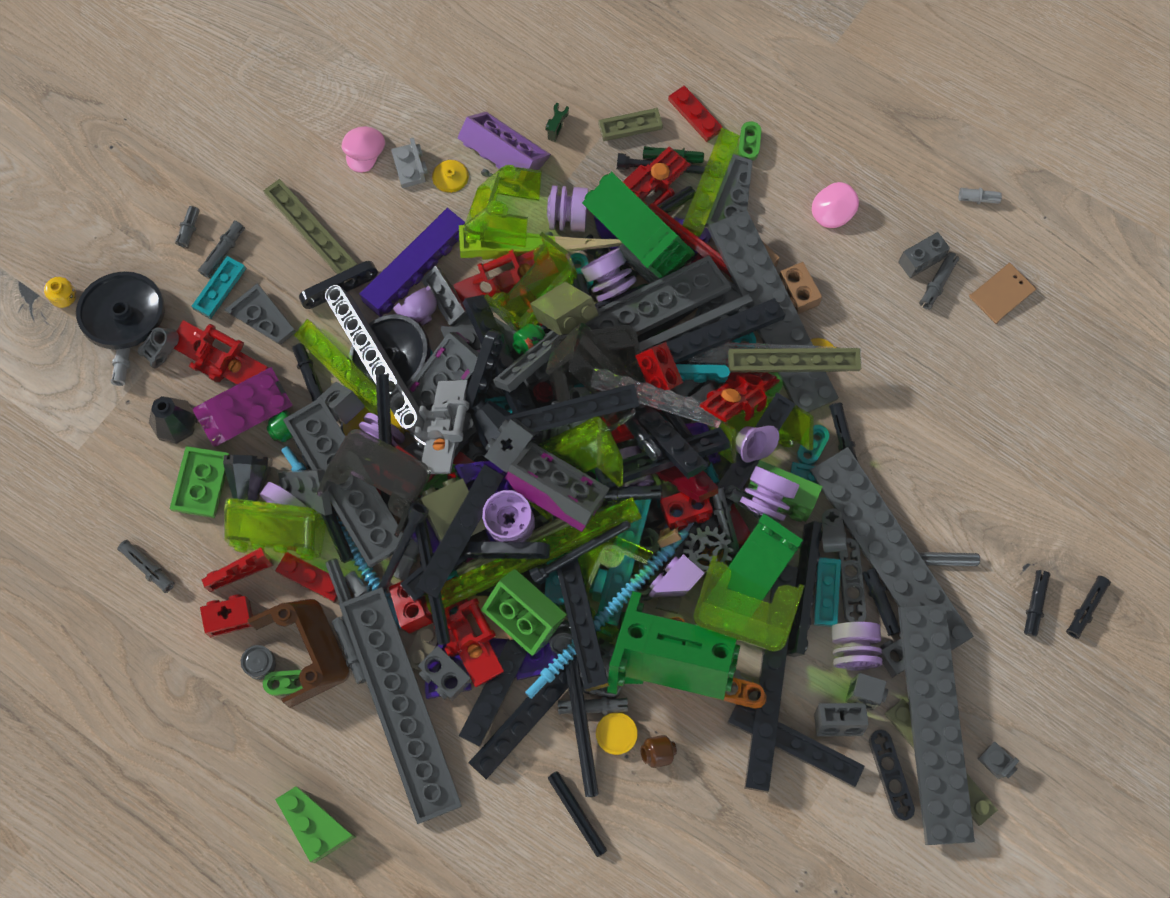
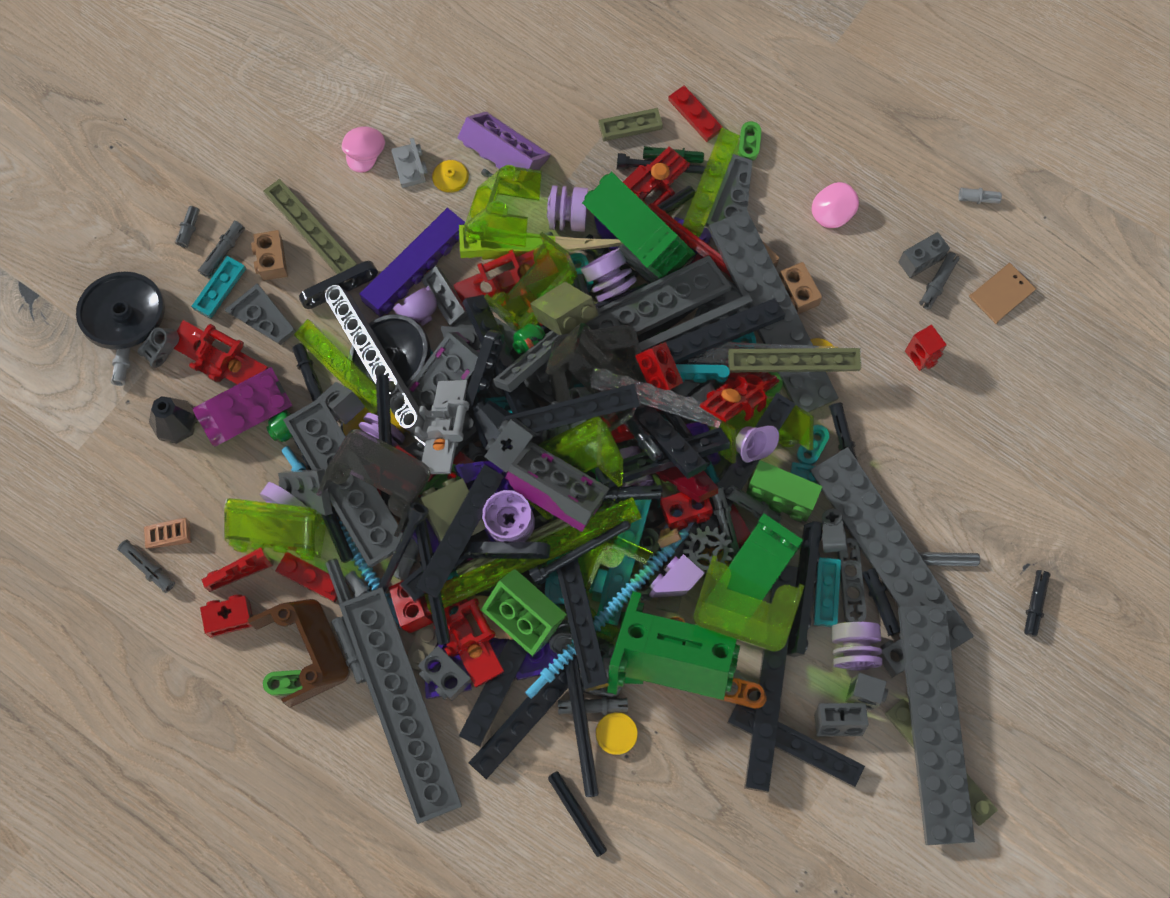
yellow head [44,277,76,308] -> none
bright green plate [170,446,230,518] -> none
black cone [223,455,272,506] -> none
dark grey wheel [240,645,276,680] -> none
bright green wedge [275,786,356,863] -> none
dark red plate [532,382,554,403] -> none
dark green plate [545,103,569,142] -> none
reddish brown head [640,735,677,768] -> none
lavender wheel [740,466,800,521] -> none
black beam [869,730,915,821] -> none
dark grey bracket [977,742,1019,779] -> none
black pin [1066,576,1111,639] -> none
none -> nougat slope [144,518,191,549]
none -> medium nougat brick [251,230,288,281]
none -> red brick [905,324,947,371]

